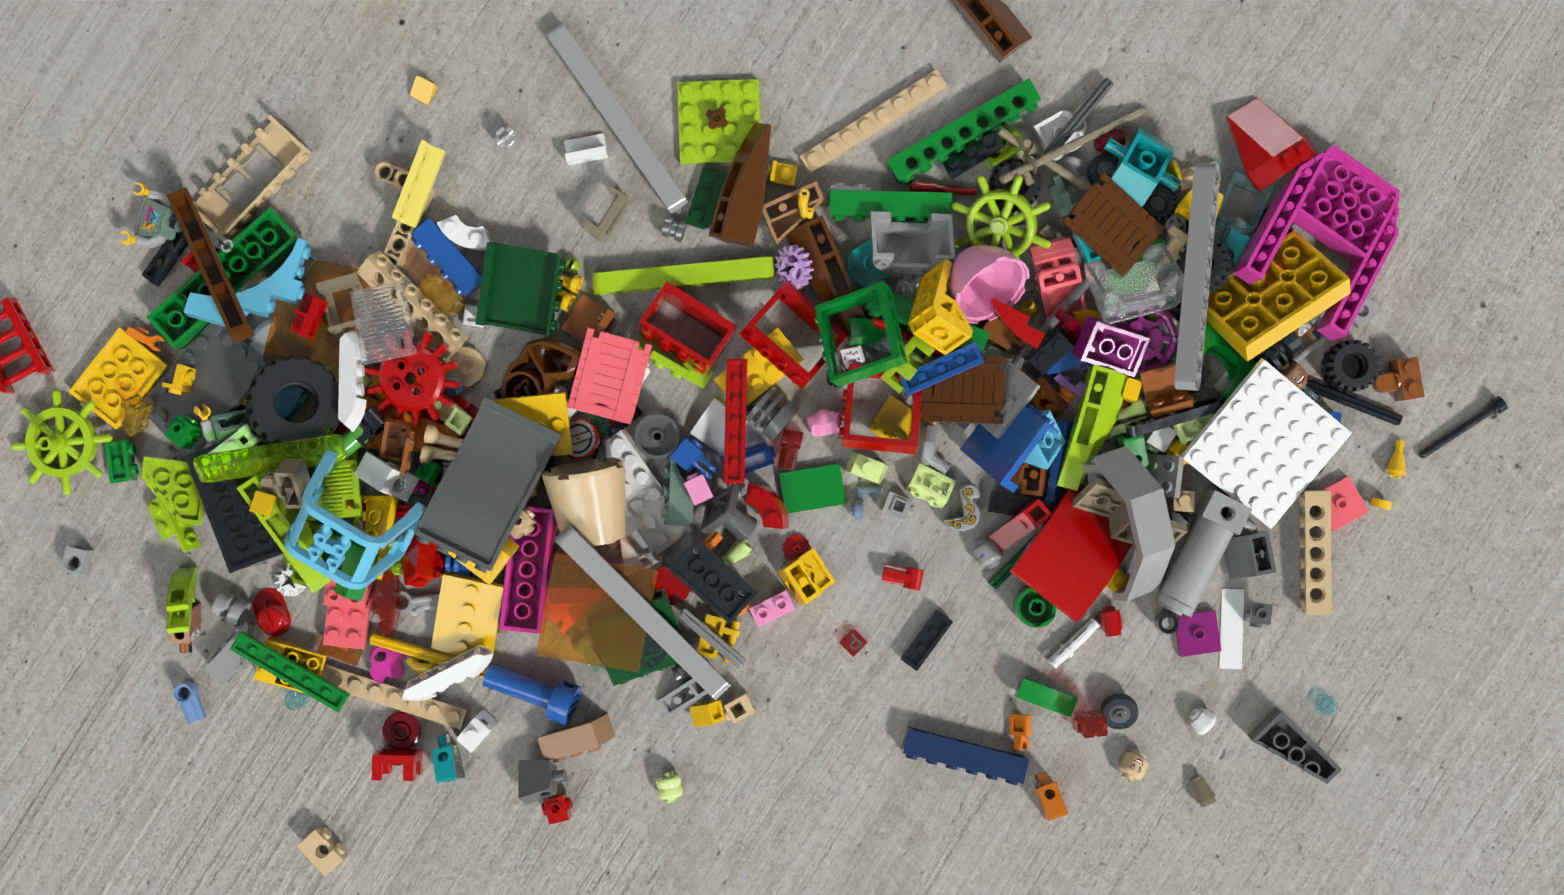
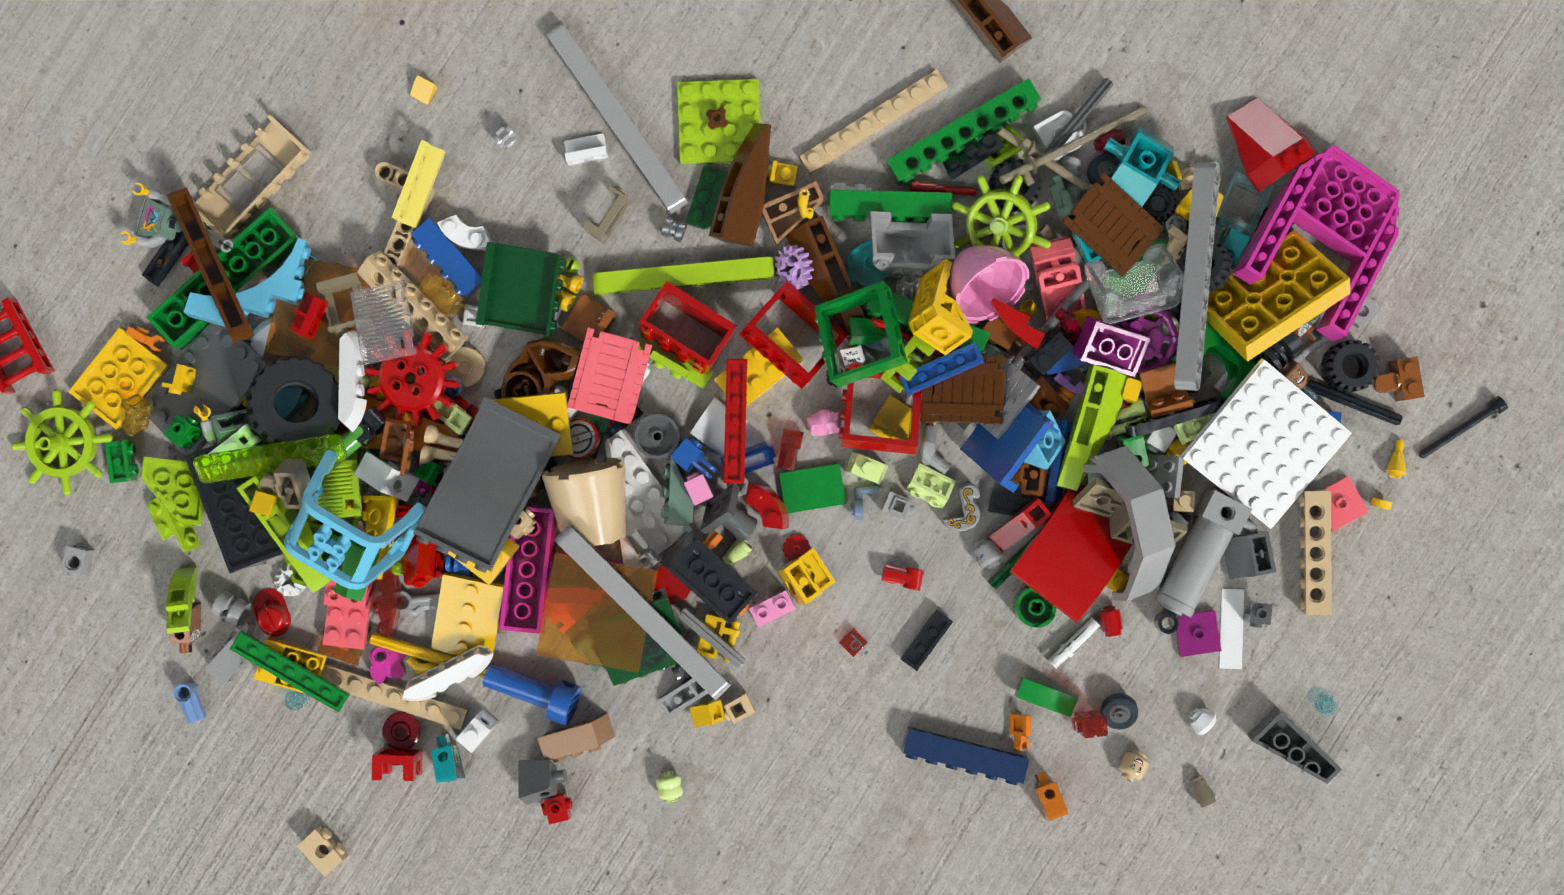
dark grey wheel [746,387,800,441] -> none

